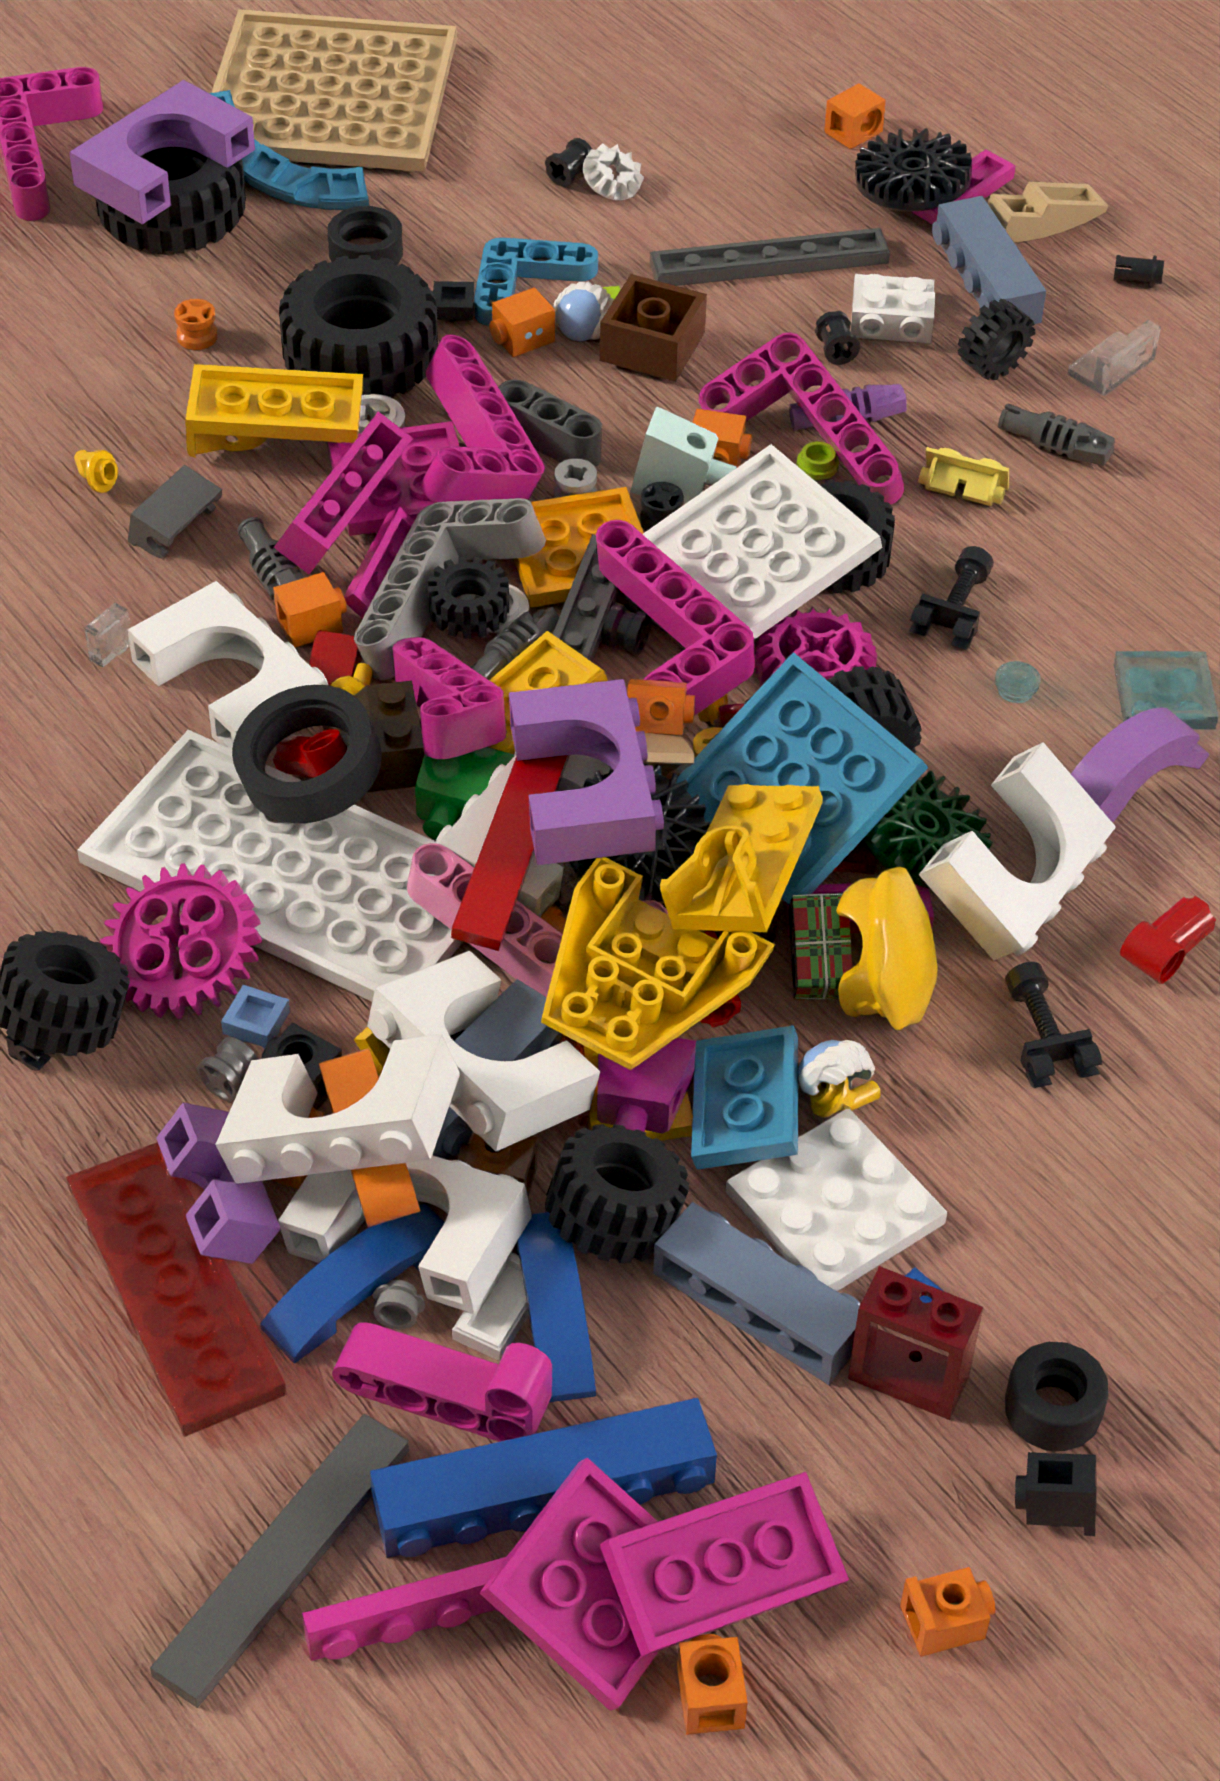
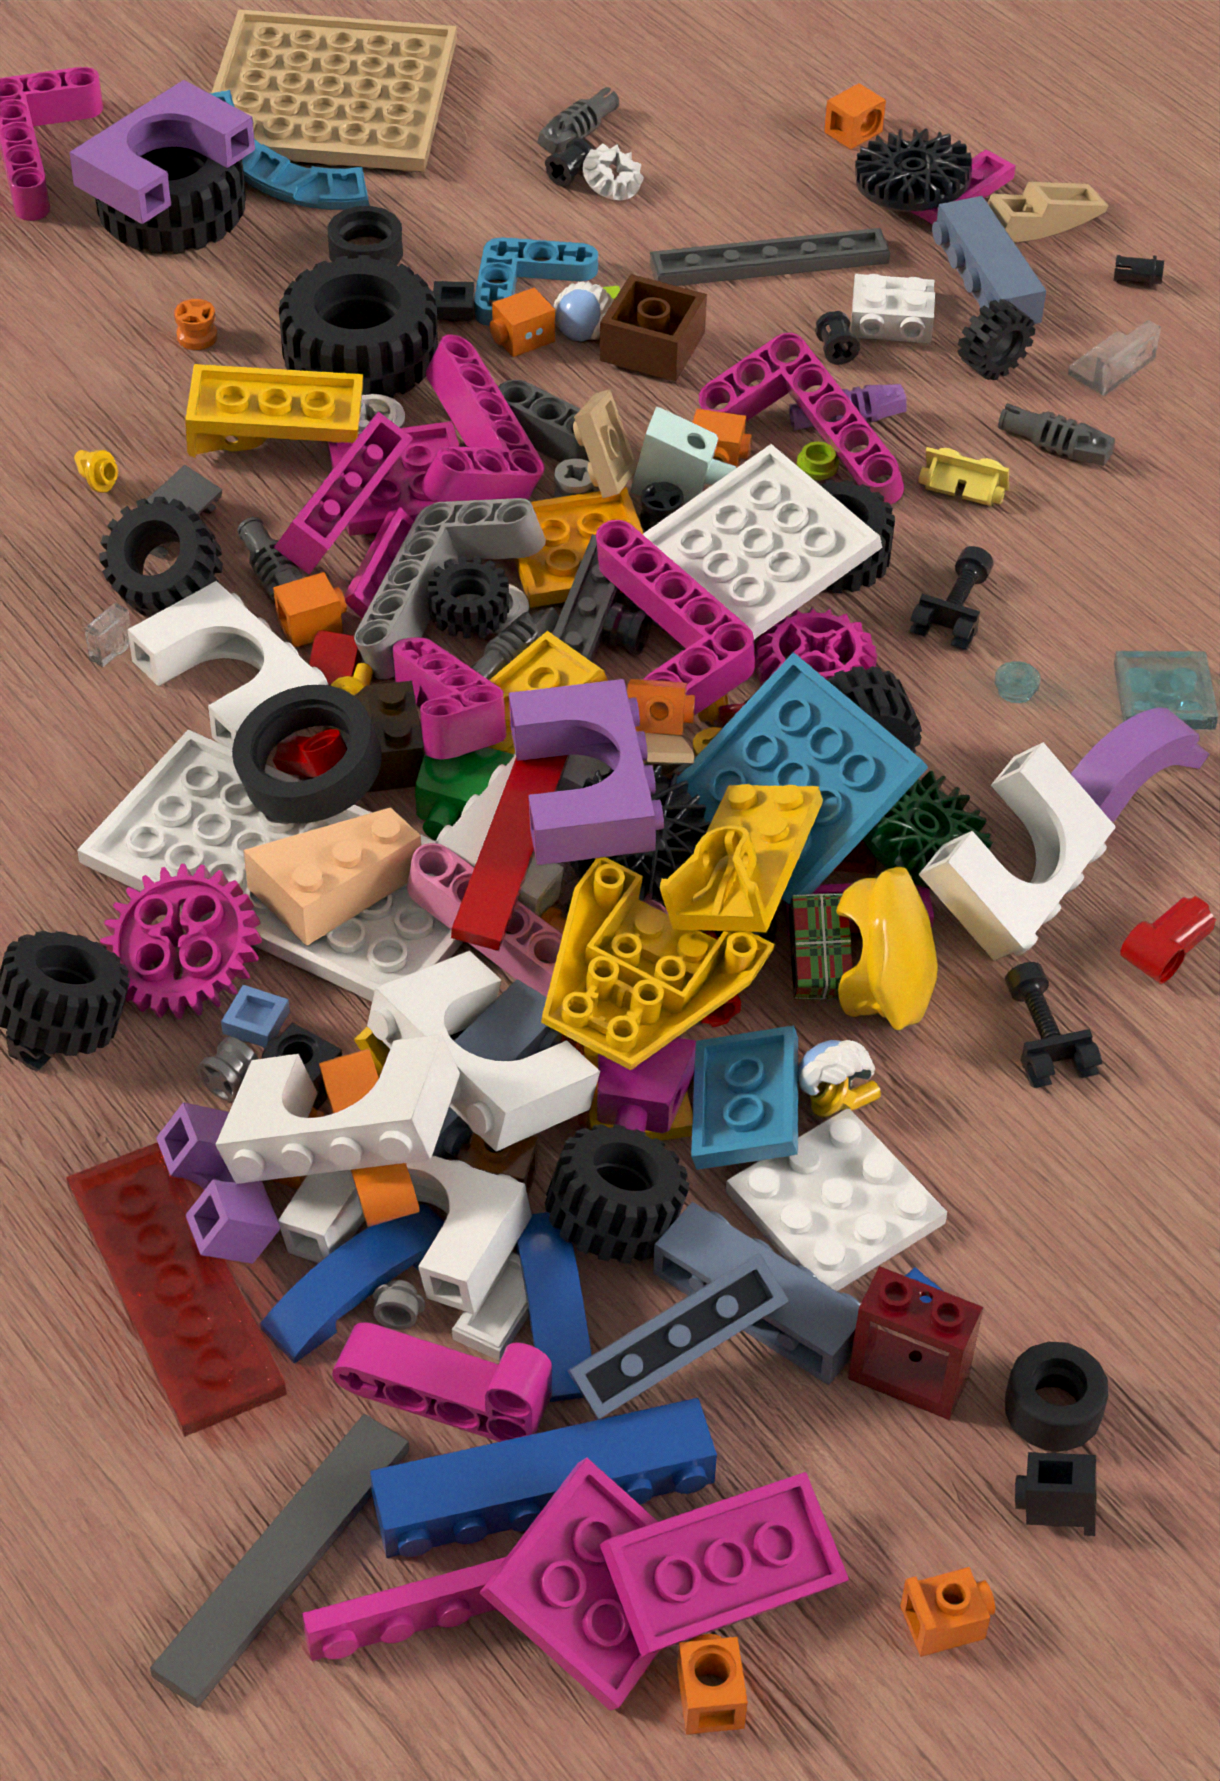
none -> black tyre [99,496,223,617]
none -> light nougat wedge [243,807,421,946]
none -> dark grey hinge [537,87,620,154]
none -> sand blue brick [567,1253,789,1419]
none -> tan plate [573,389,637,498]

